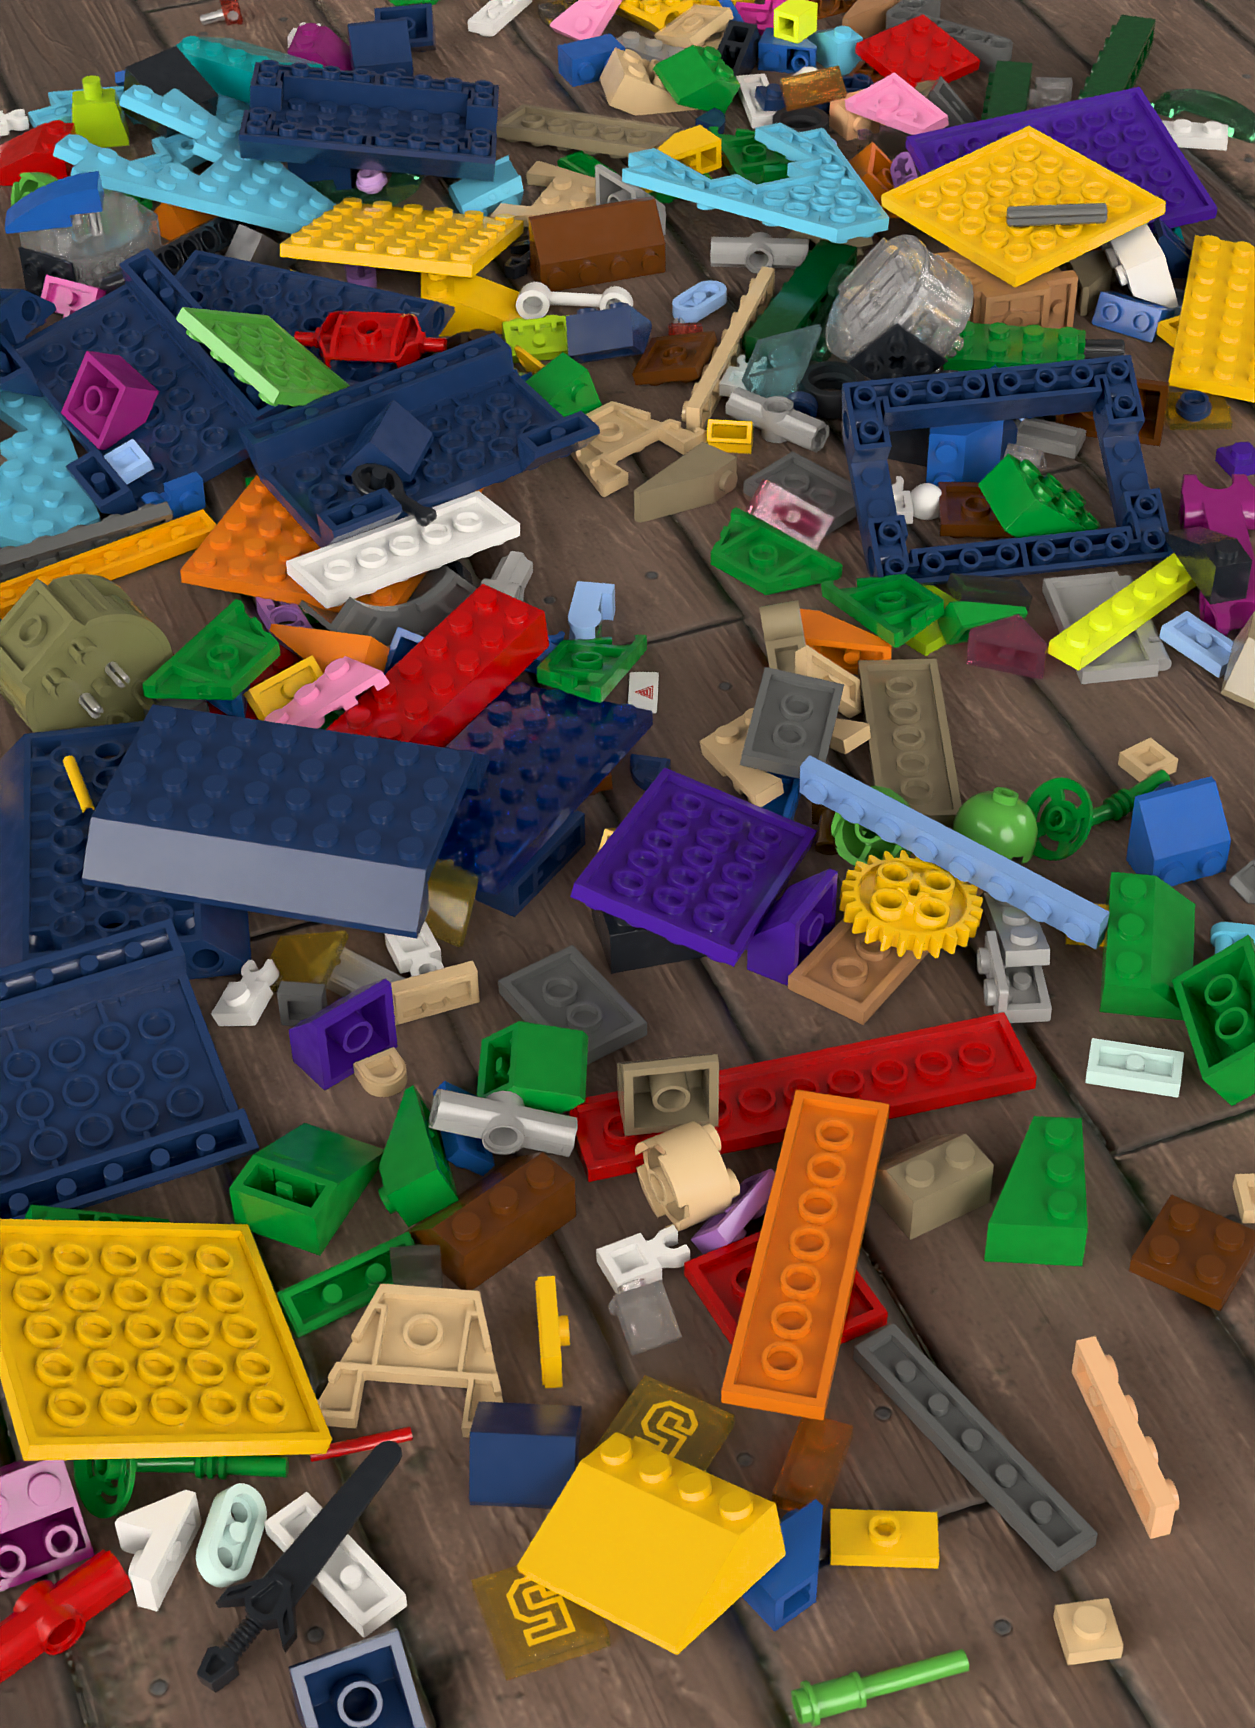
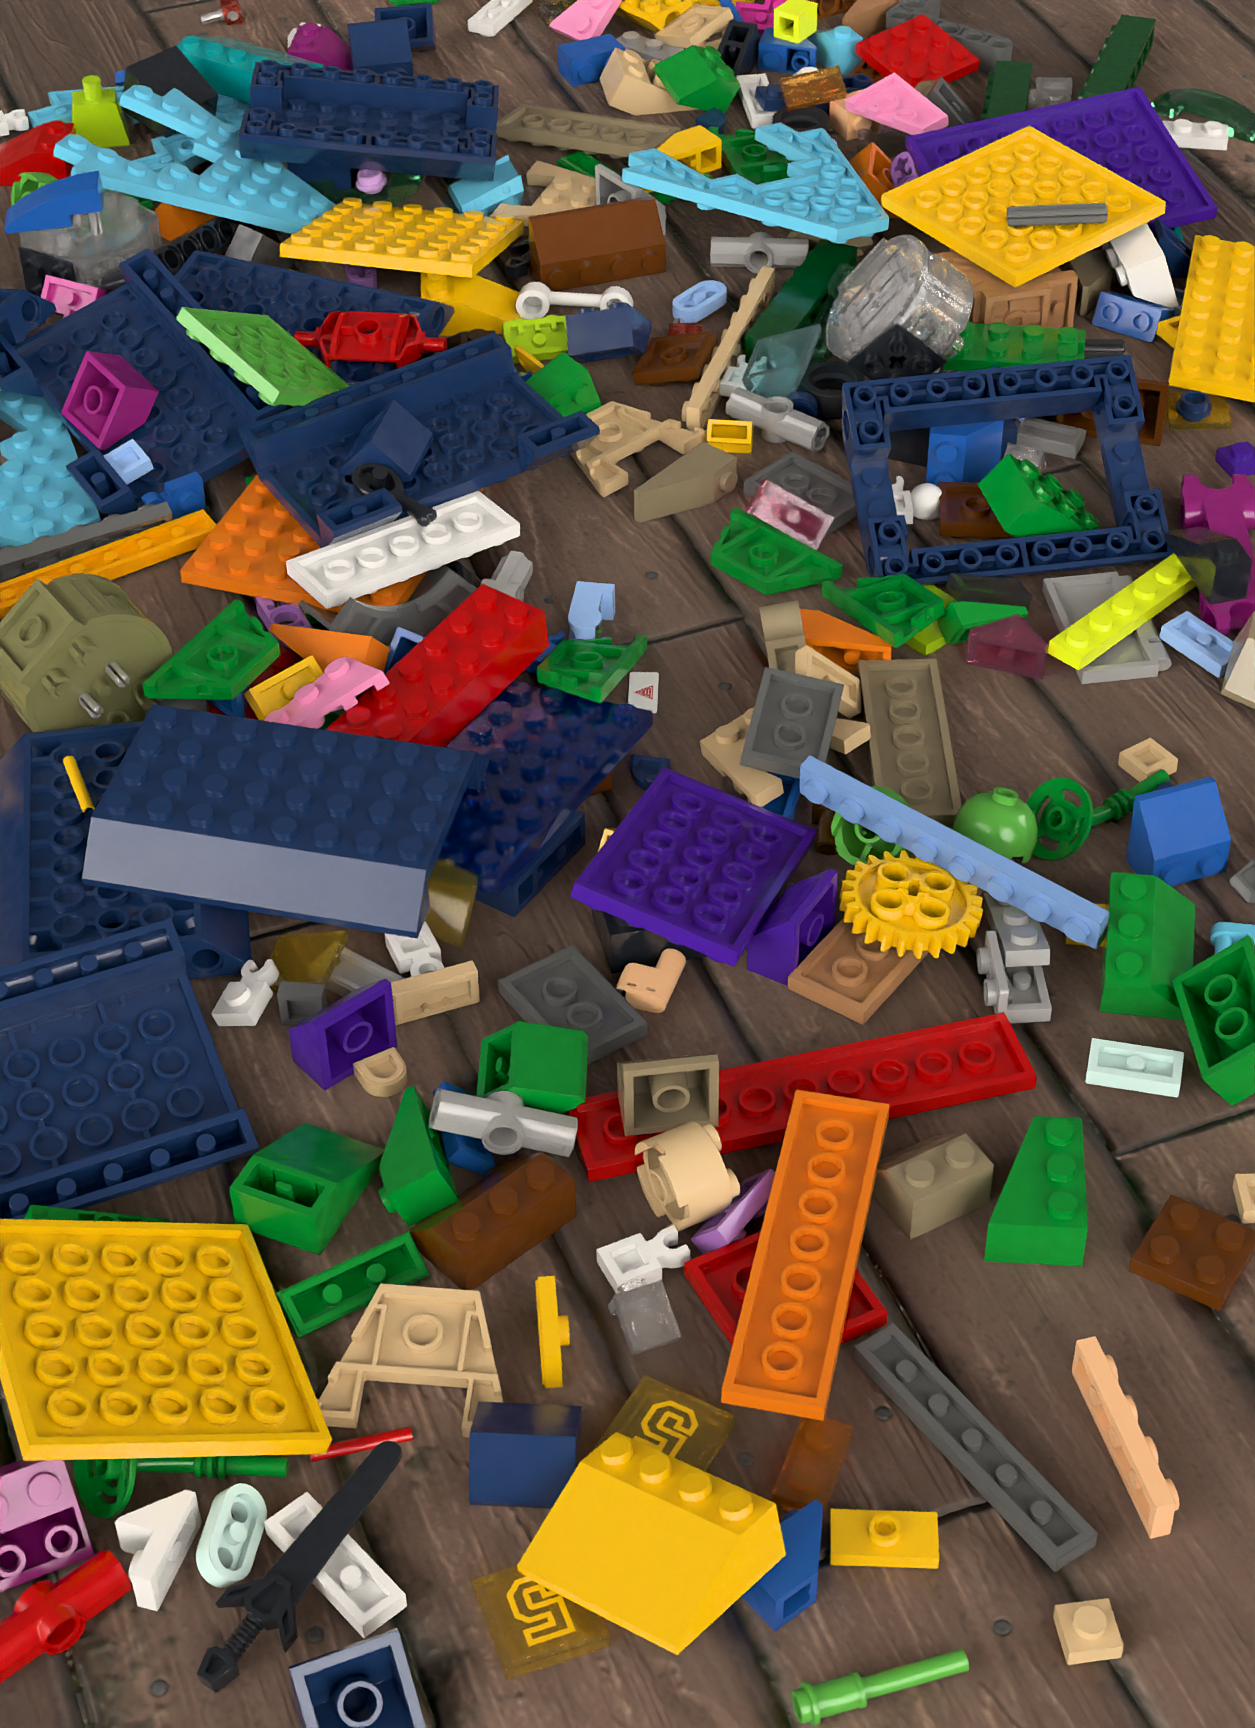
clear smoke bracket [390,1245,443,1288] -> none
none -> light nougat piece [612,949,686,1014]

